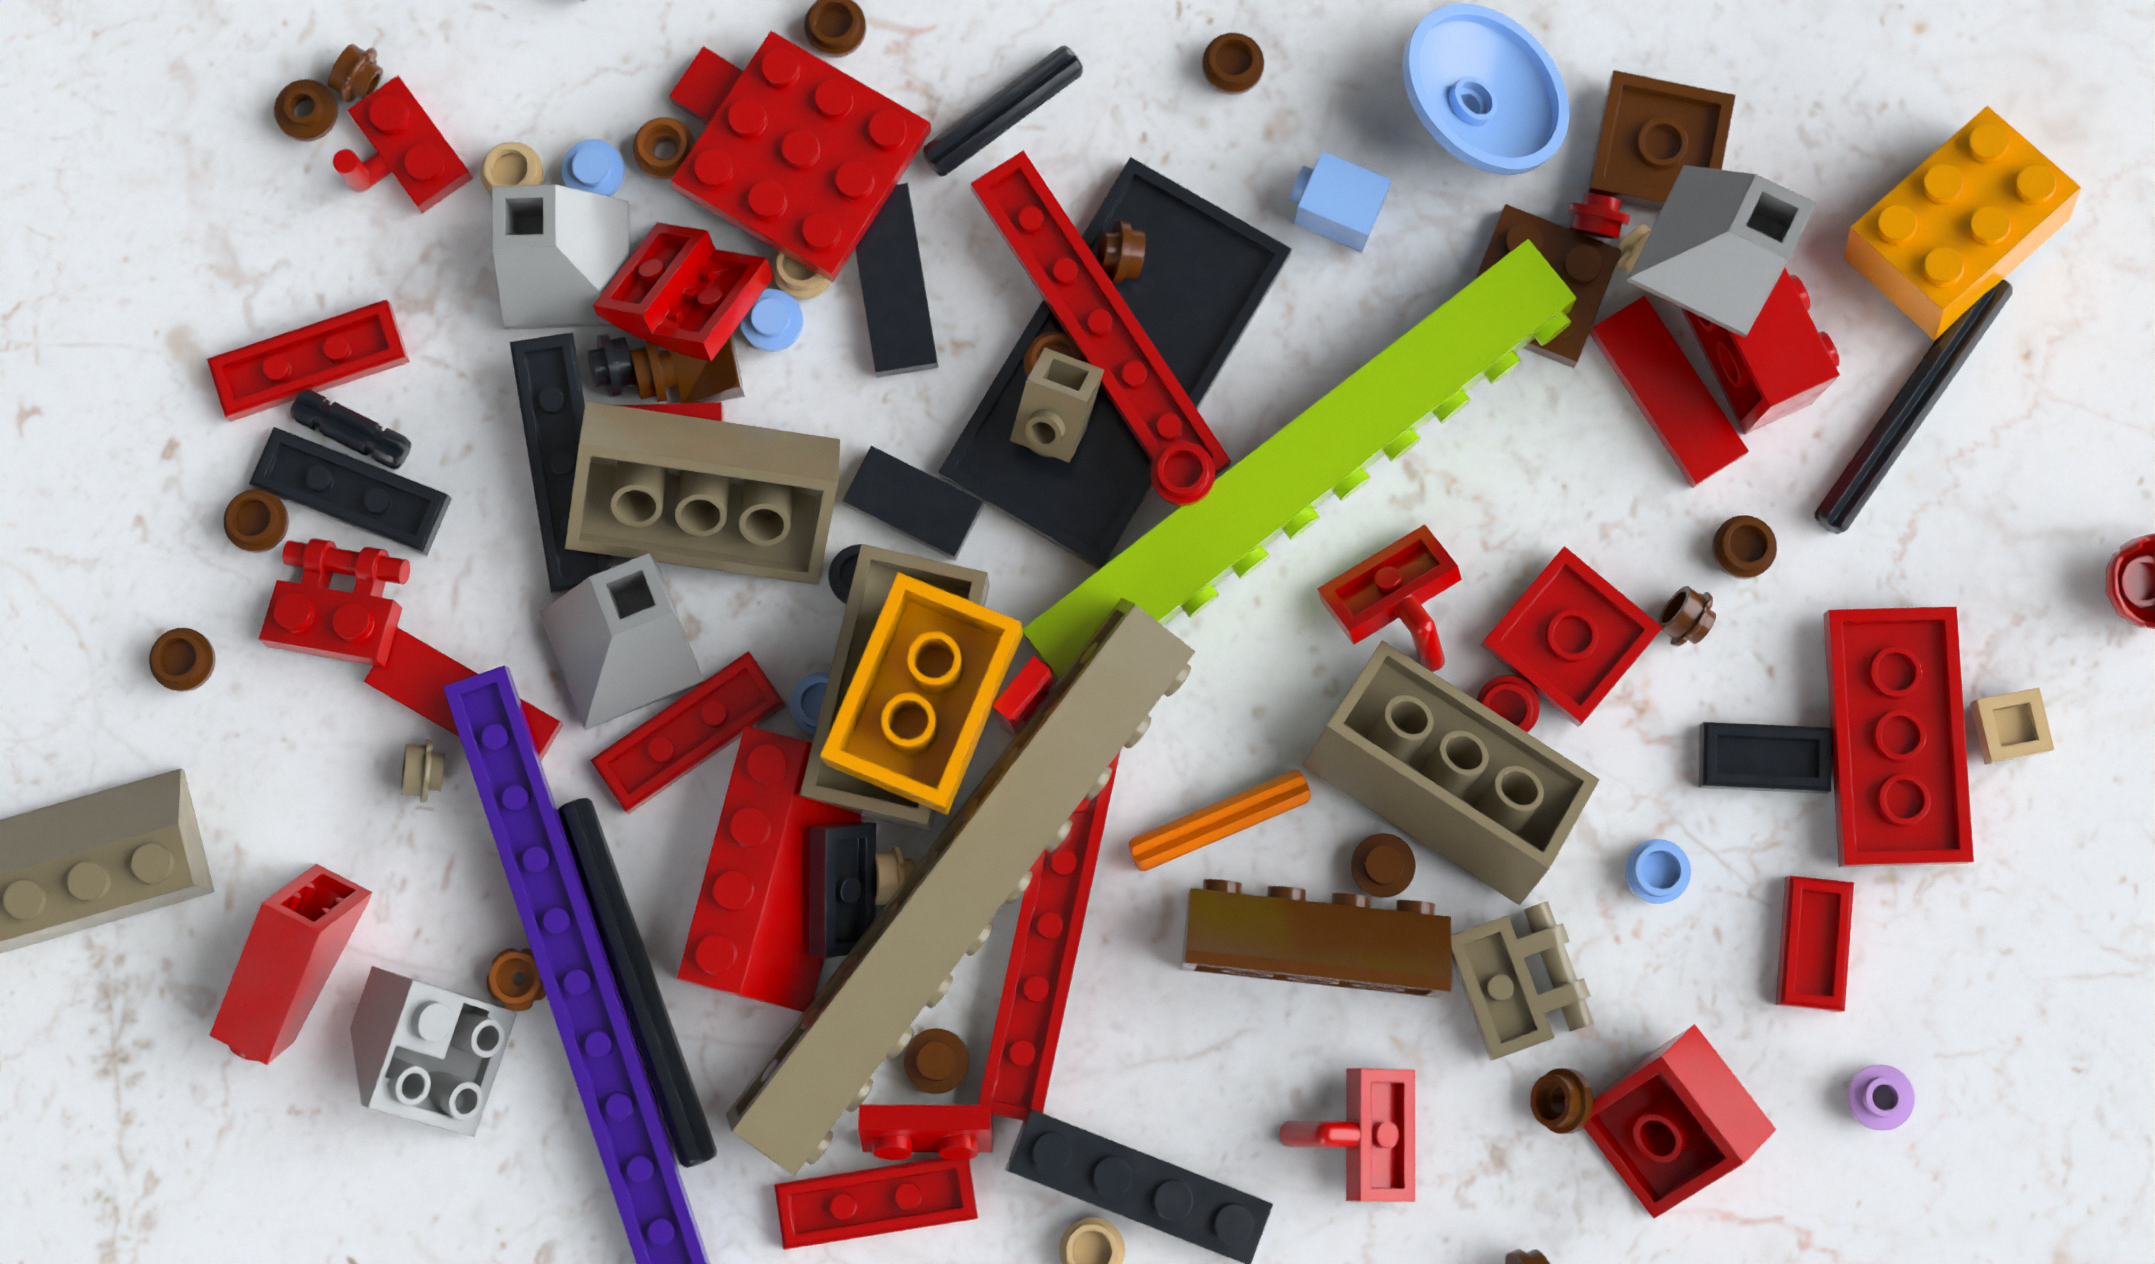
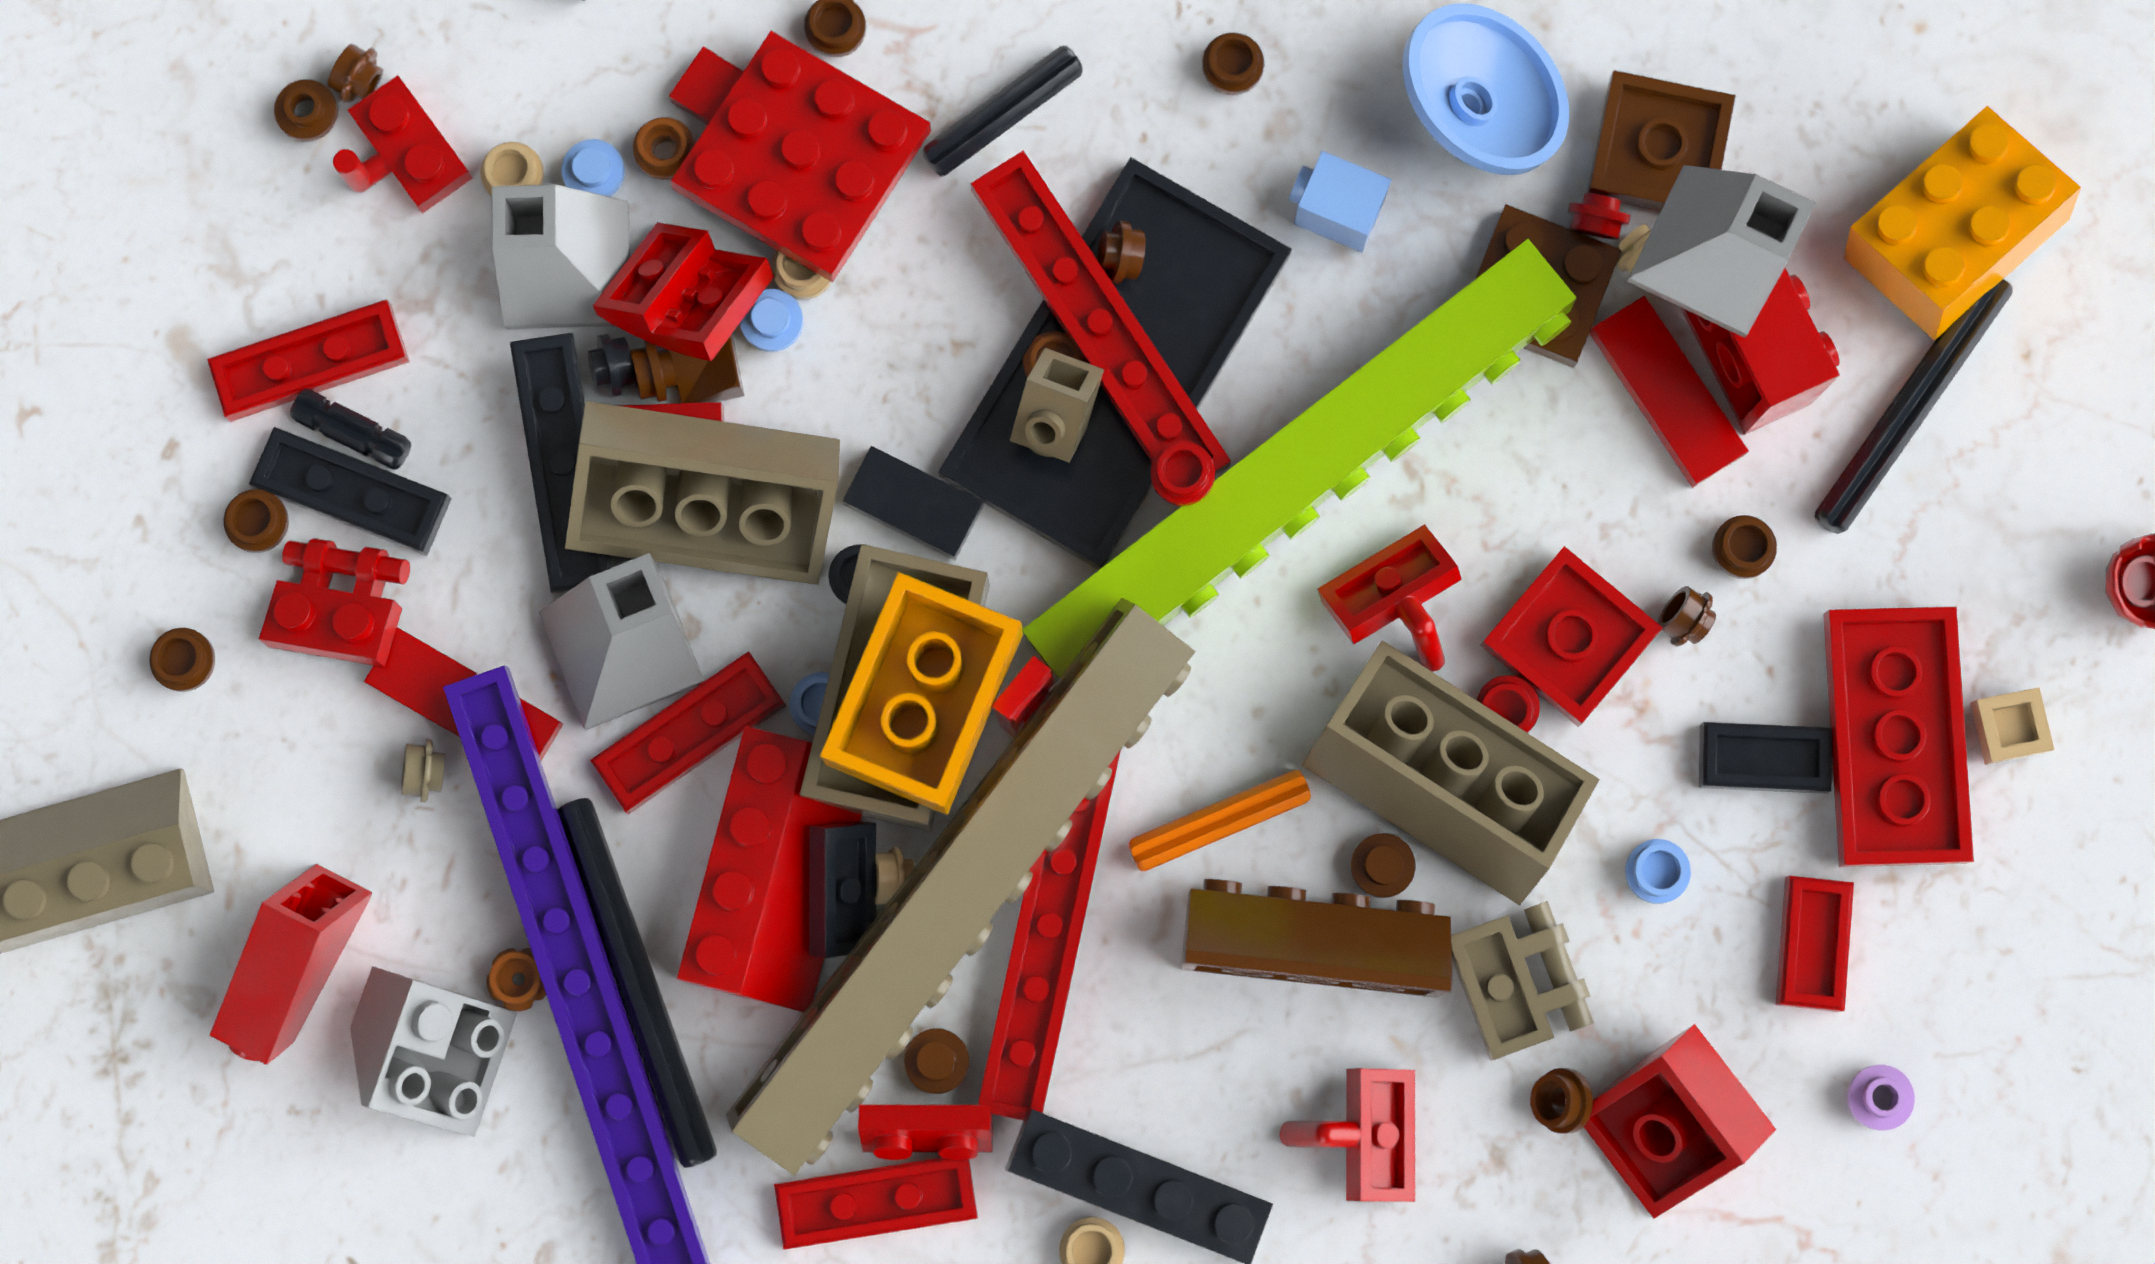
black tile [855,183,939,378] -> none

